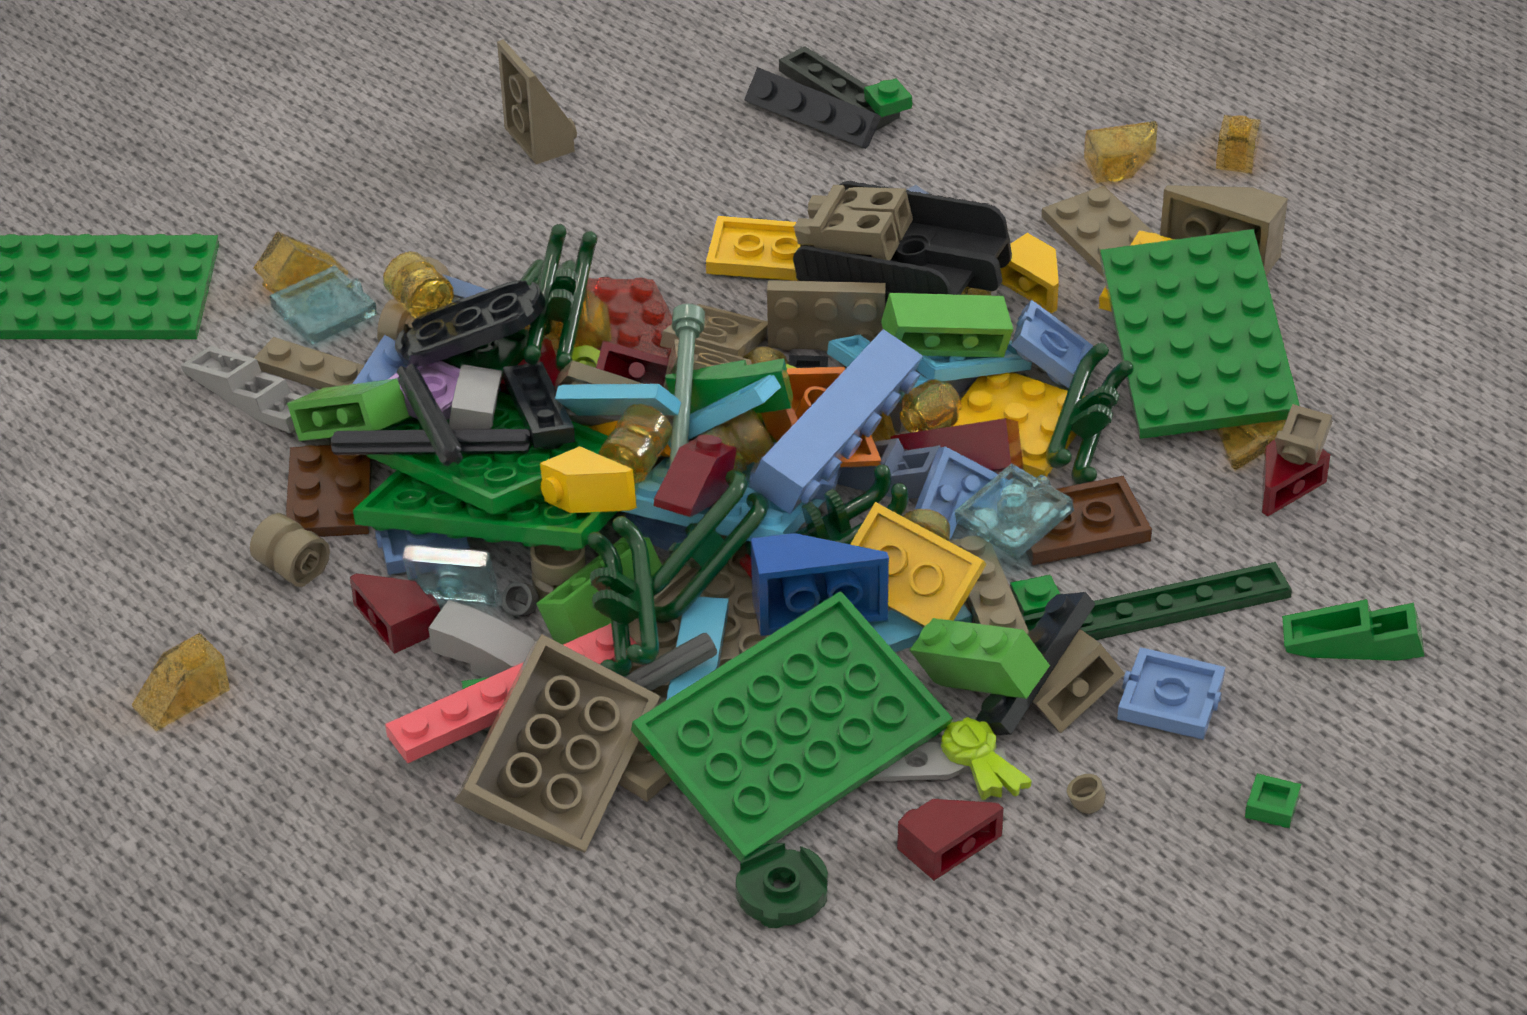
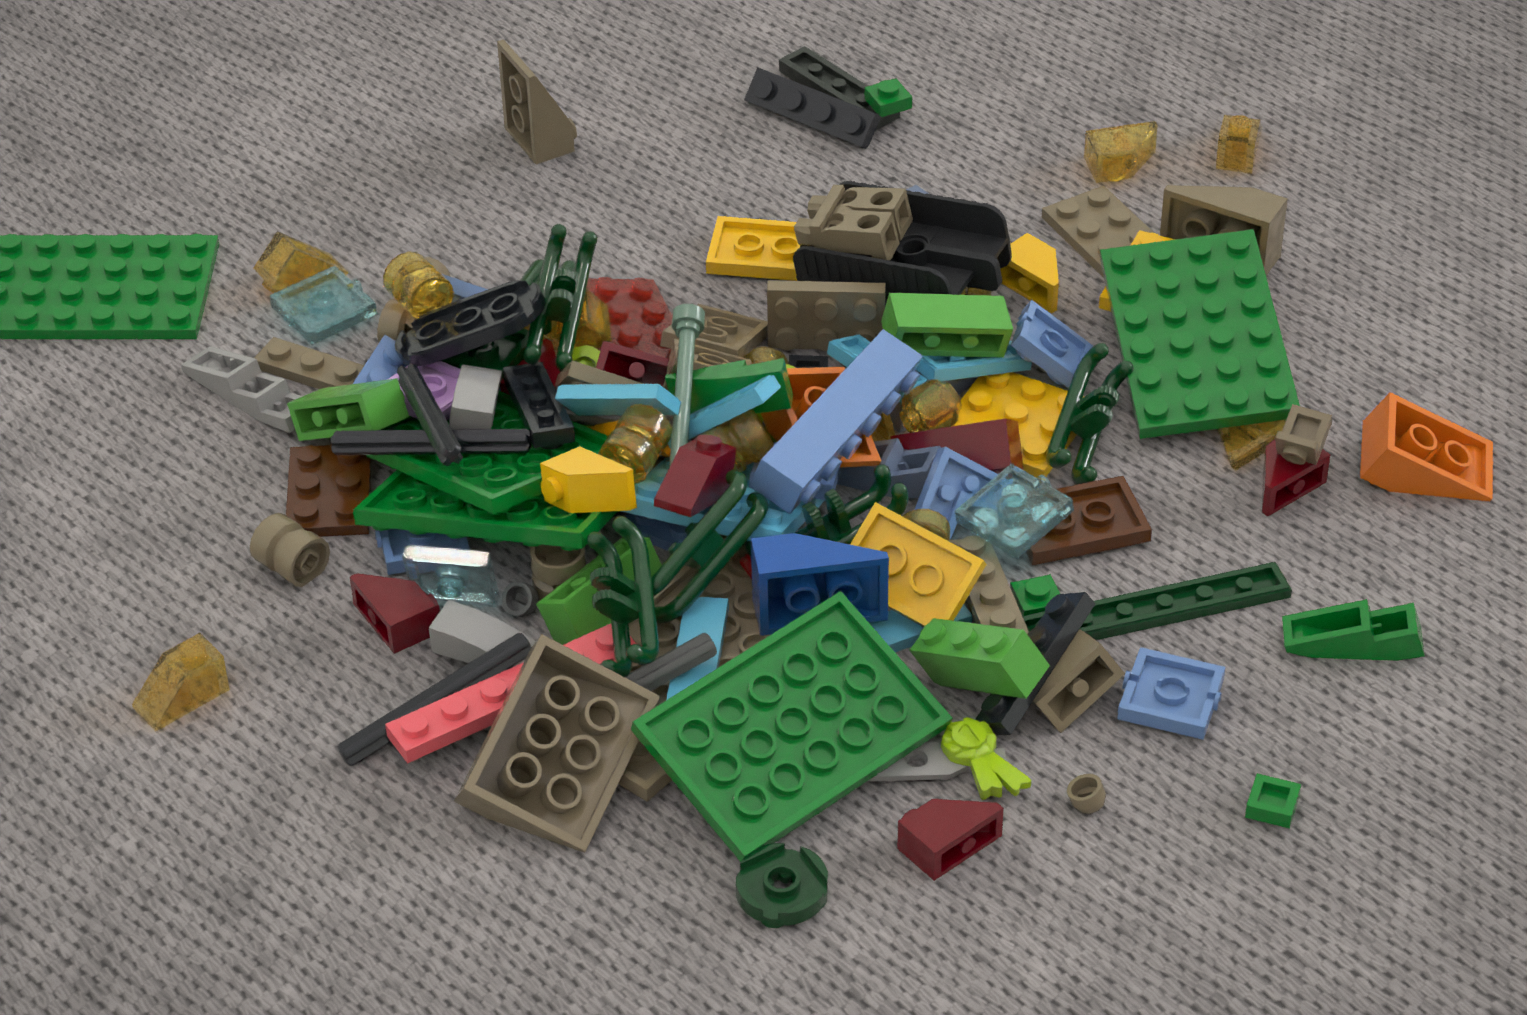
none -> black axle [337,633,532,766]
none -> orange slope [1360,392,1493,502]

